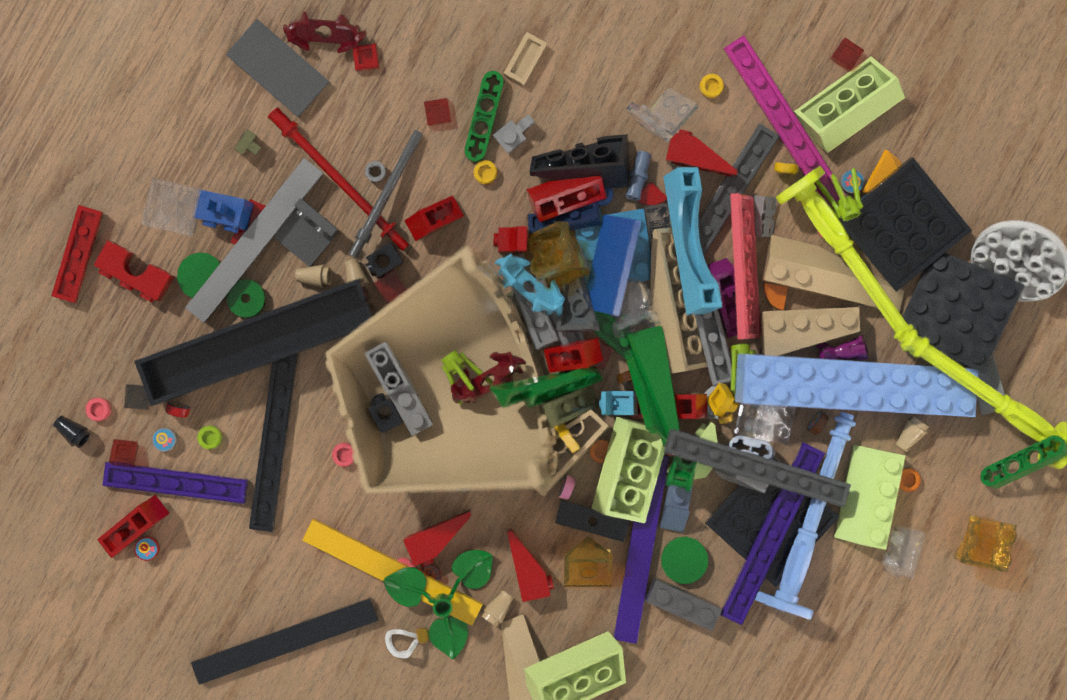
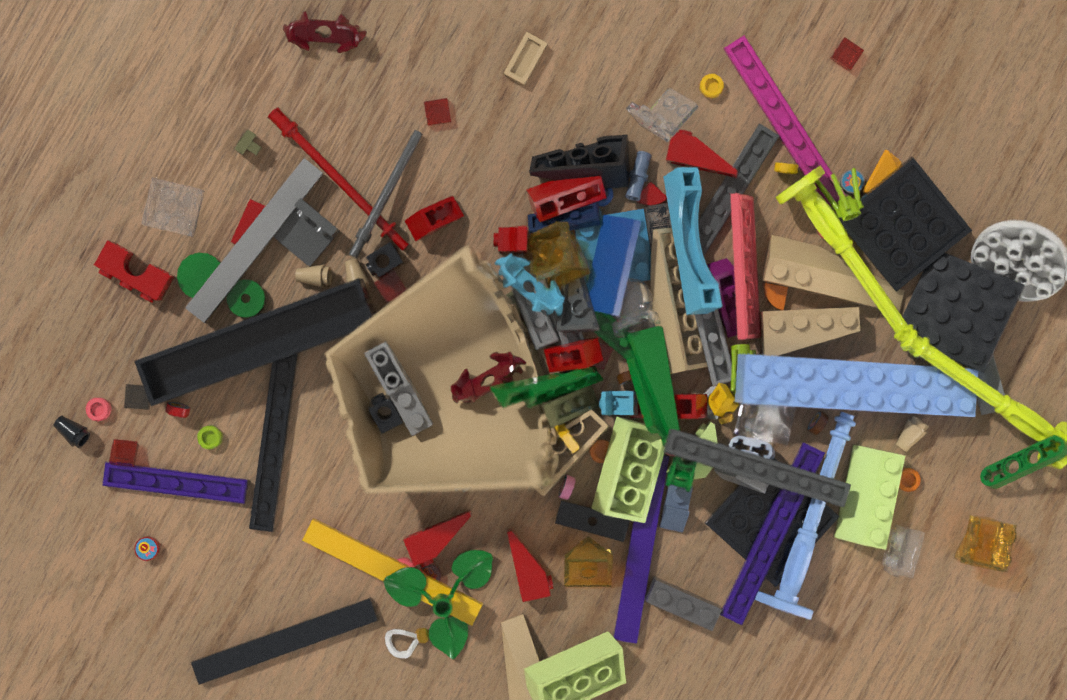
red plate [51,205,104,303] -> none
red slope [97,494,170,558] -> none
tile [152,428,178,452] -> none
blue brick [194,190,254,233] -> none
dark grey tile [226,19,329,118] -> none
coral tile [332,442,354,467] -> none
red tile [352,43,379,71] -> none
light grey axle [365,161,387,183] -> none
lime plant [441,350,494,404] -> none
green beam [465,71,504,162] -> none
yellow tile [474,160,497,185] -> none
tan cone [481,590,514,627] -> none
light grey plate [493,114,535,154] -> none
green tile [661,536,708,584] -> none
light grey piece [751,195,777,237] -> none
yellowish green slope [794,57,905,153] -> none
magenta animal [816,335,869,360] -> none

